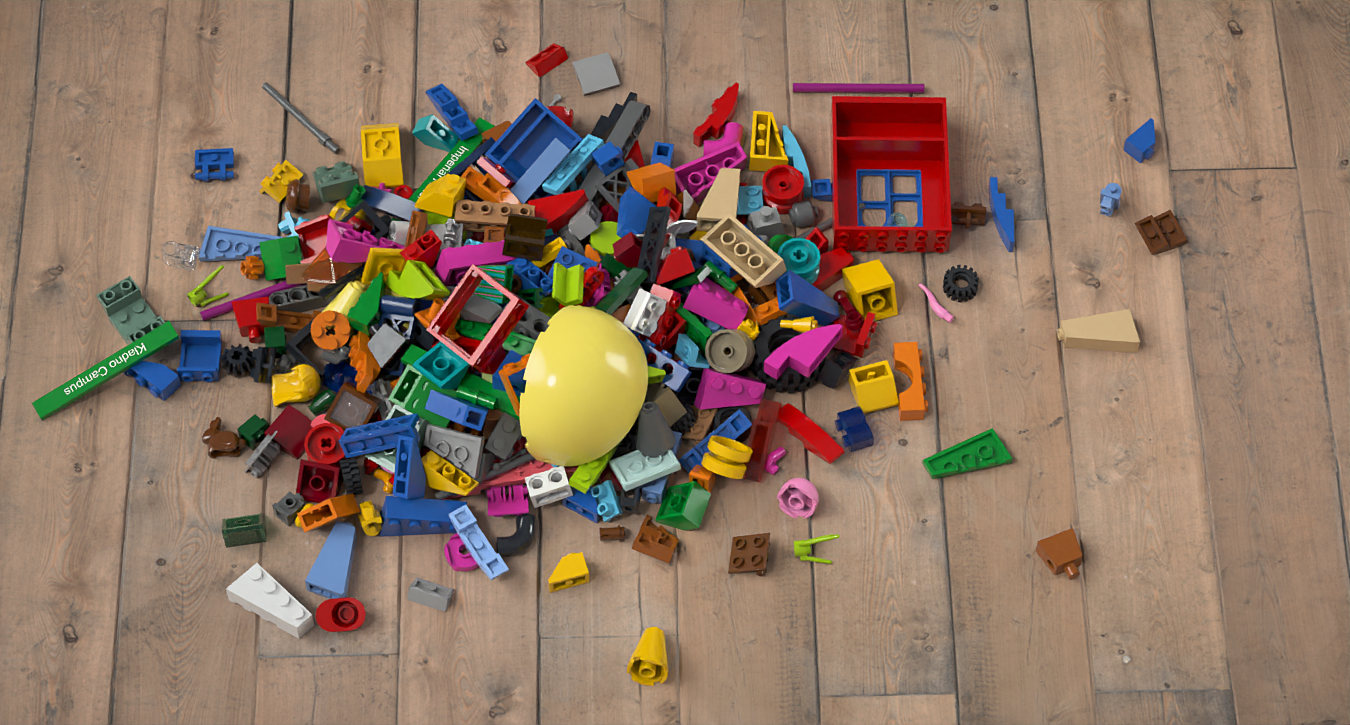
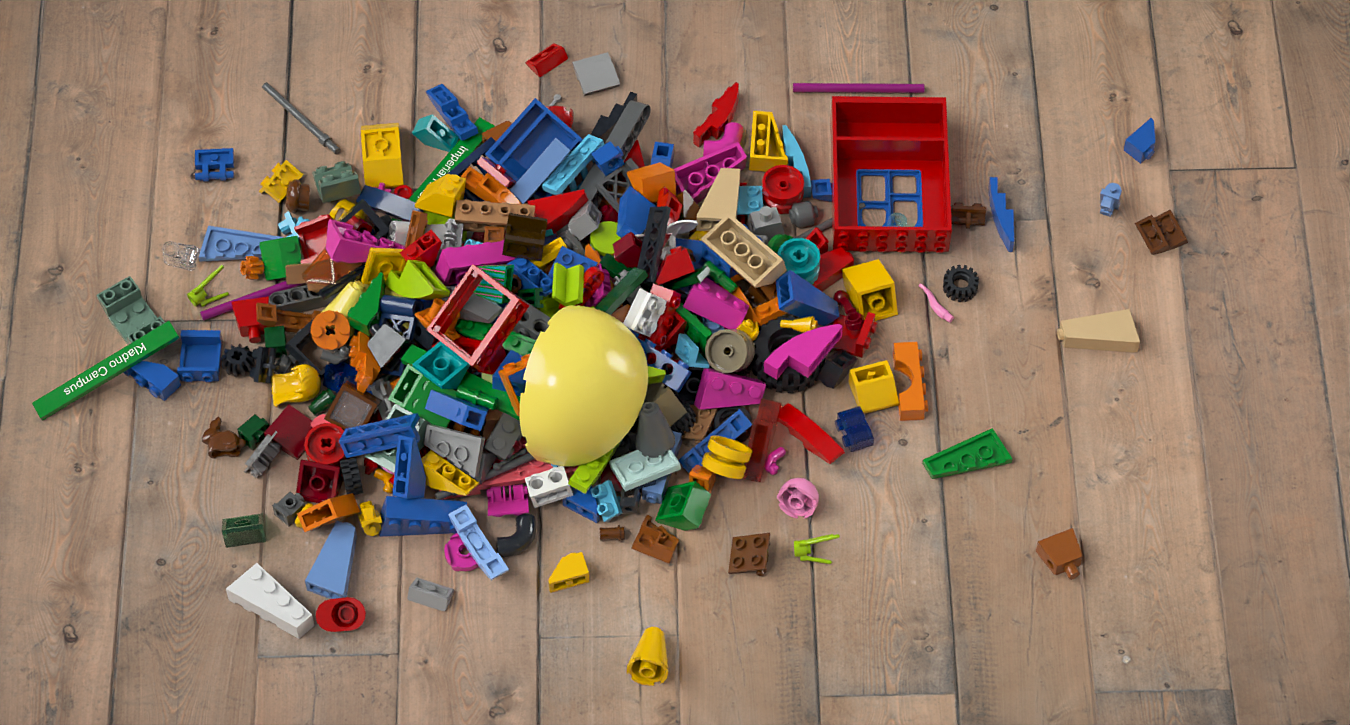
green pin [346,184,365,209] -> none

